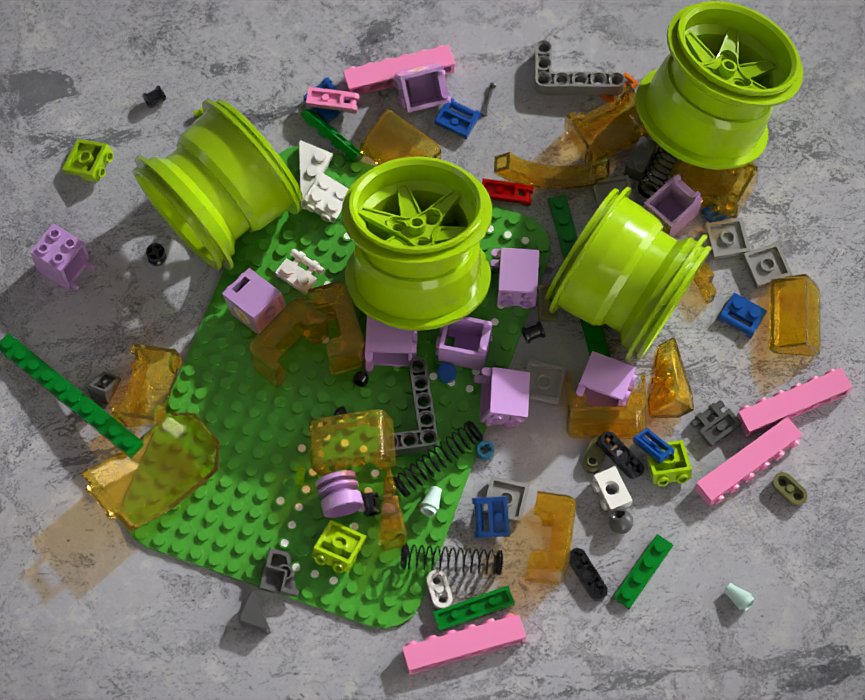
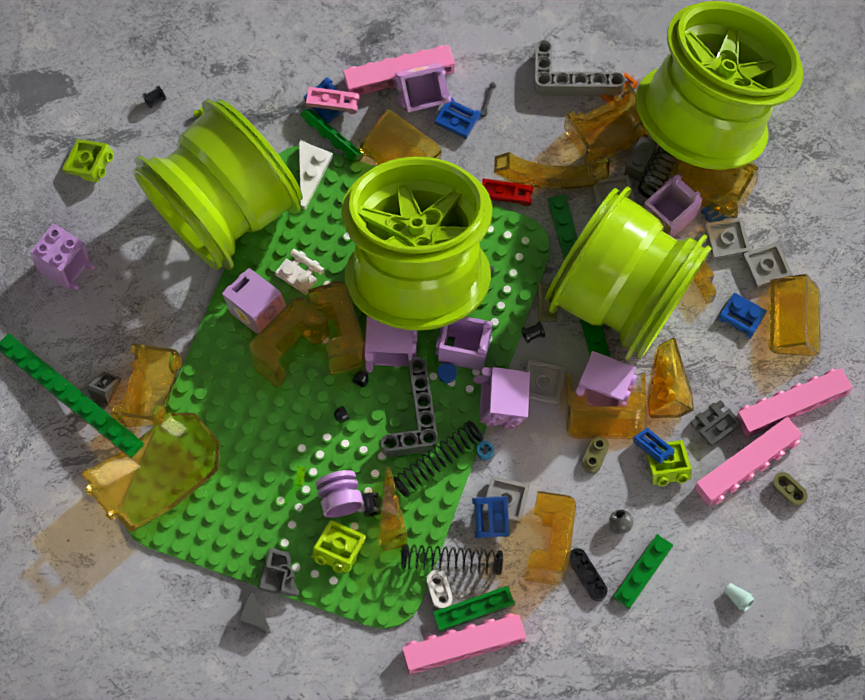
black wheel [146,243,166,266] -> none
white plate [302,172,348,223] -> none
clear yellow windscreen [309,409,396,477] -> none
light aqua cone [420,486,442,517] -> none
lavender container [490,248,539,308] -> none
white brick [591,466,633,515] -> none
black beam [597,431,644,479] -> none

